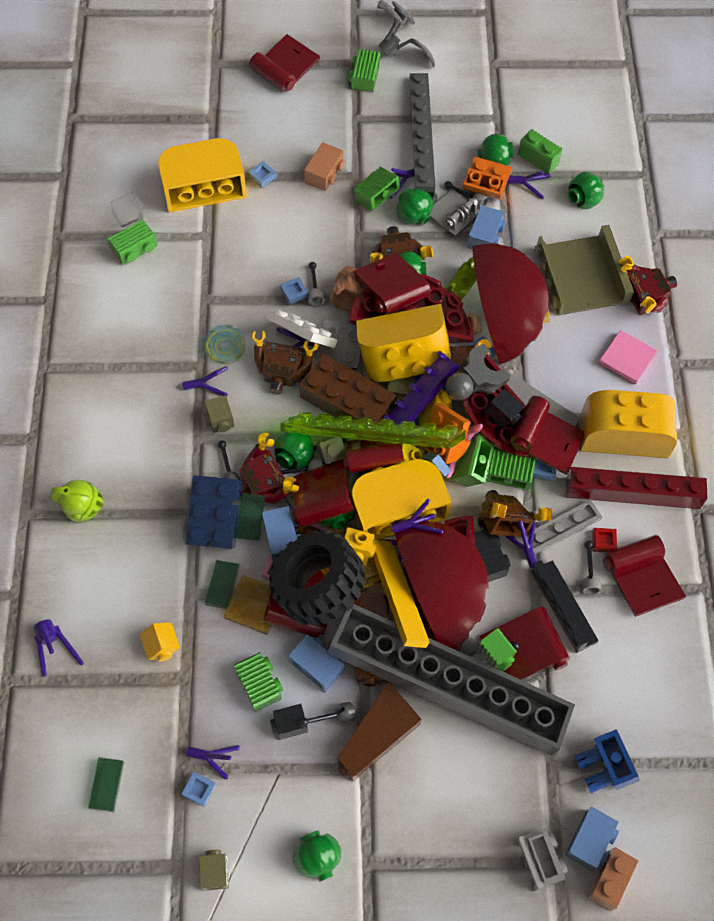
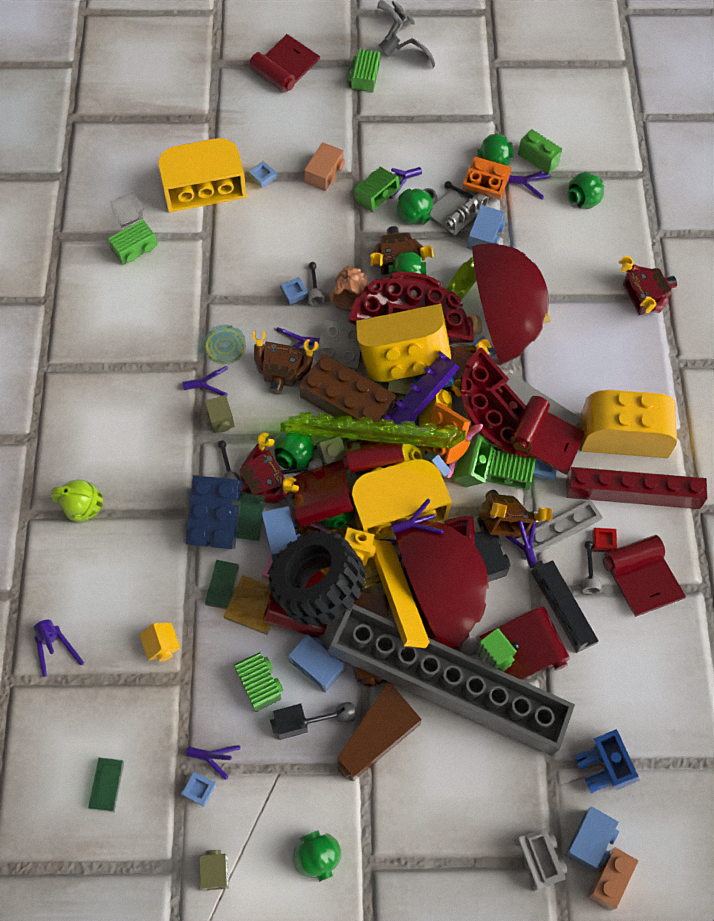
white plate [264,309,338,348] -> none
dark red door [353,253,431,315] -> none
dark grey plate [409,73,435,192] -> none
dark grey piece [445,344,511,401] -> none
black brick [483,388,524,429] -> none
olive panel [534,225,634,316] -> none
bright pink tile [599,330,657,385] -> none

